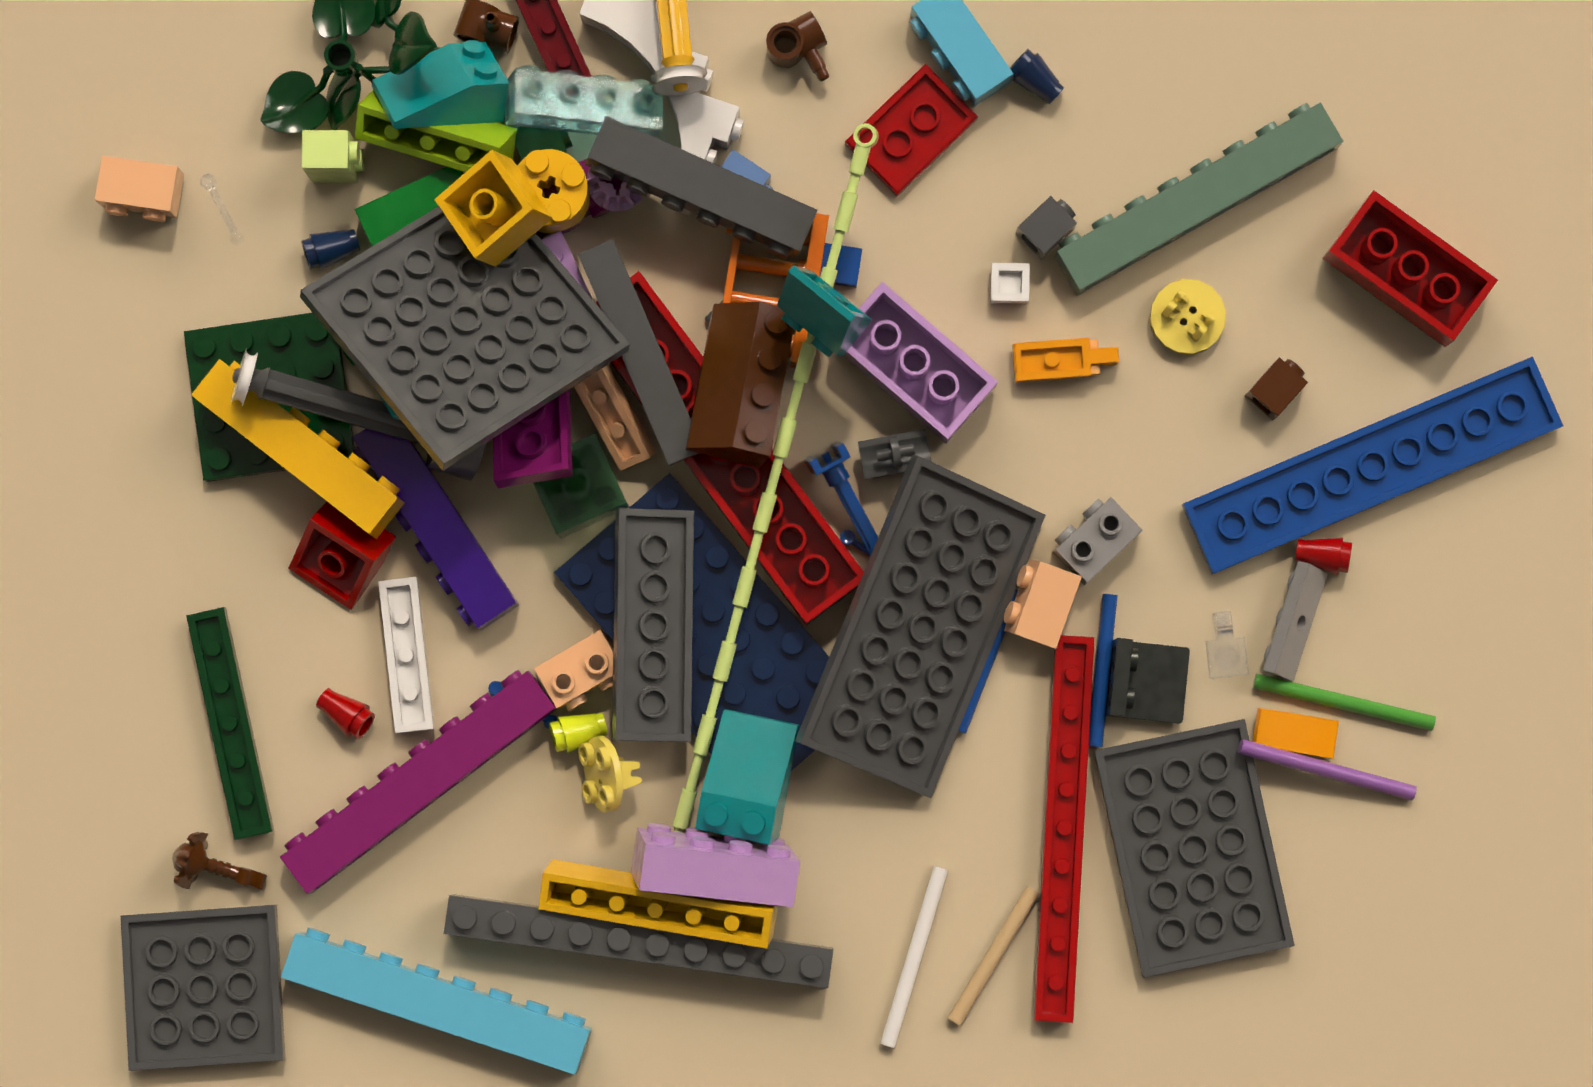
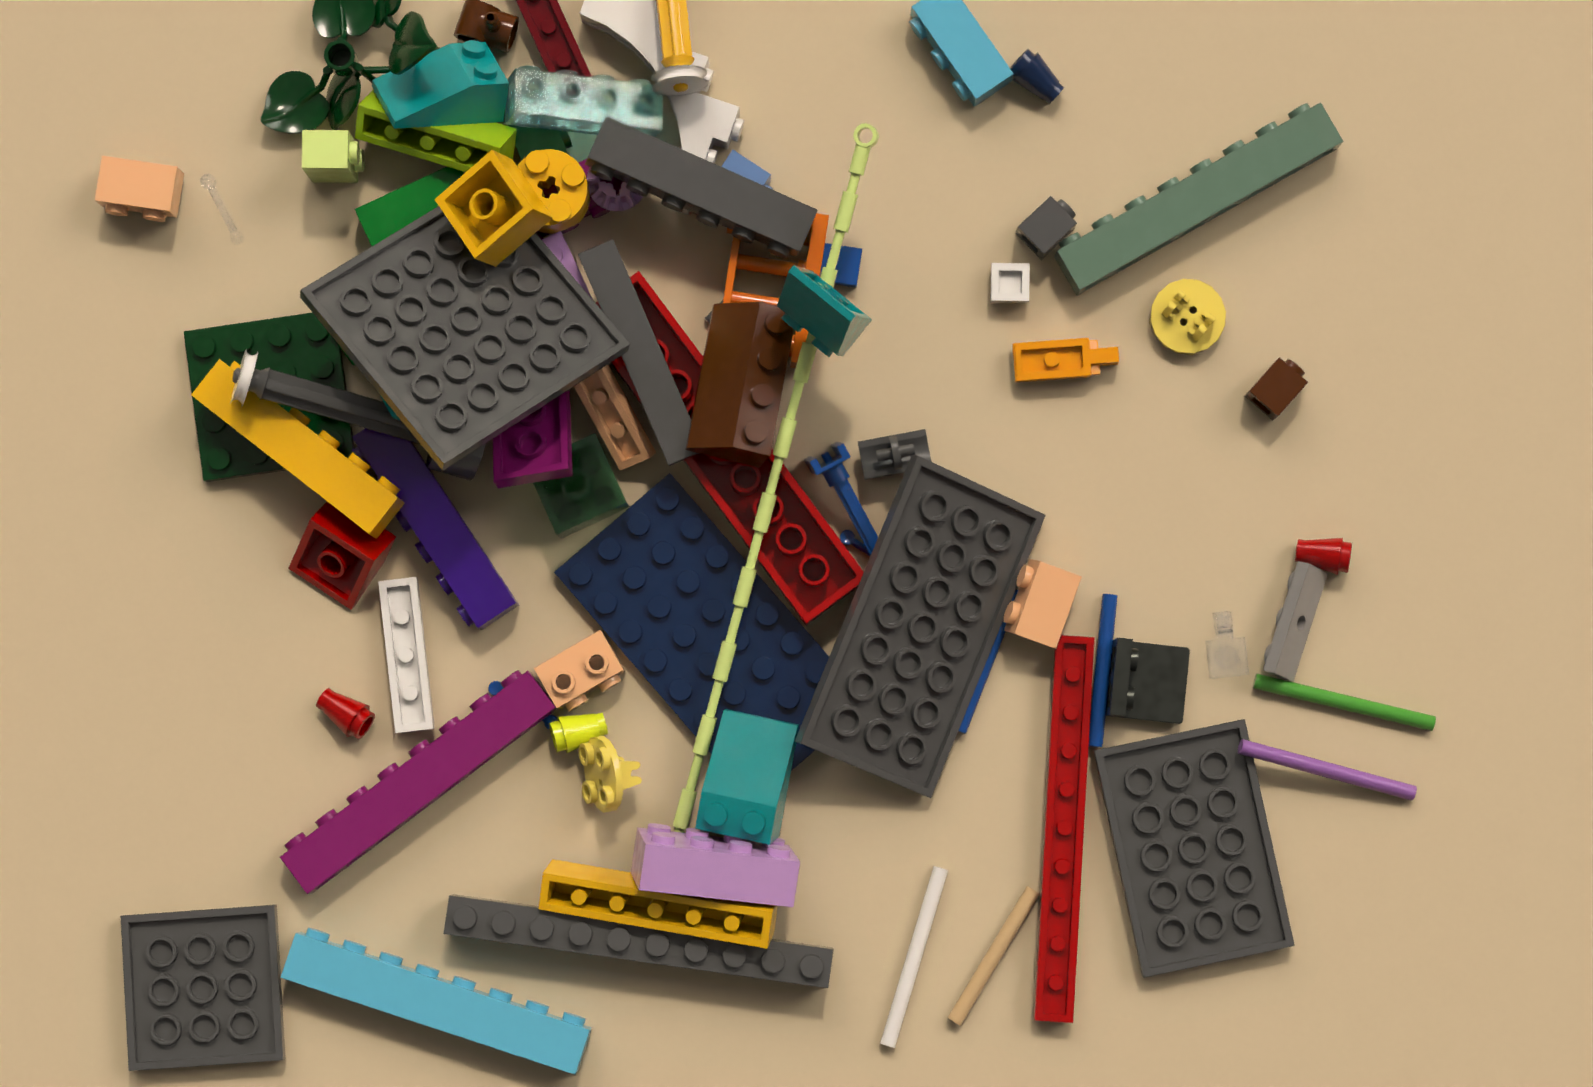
reddish brown piece [172,832,267,890] -> none
dark green plate [186,607,274,840] -> none
dark blue cone [301,229,360,270] -> none
dark grey plate [612,508,694,742] -> none
reddish brown piece [766,11,829,82] -> none
lavender brick [844,282,998,444] -> none
red tile [845,64,978,197] -> none
light grey brick [1053,497,1143,585] -> none
blue plate [1182,356,1564,574] -> none
light orange slope [1252,708,1339,759] -> none
red brick [1322,190,1498,347] -> none

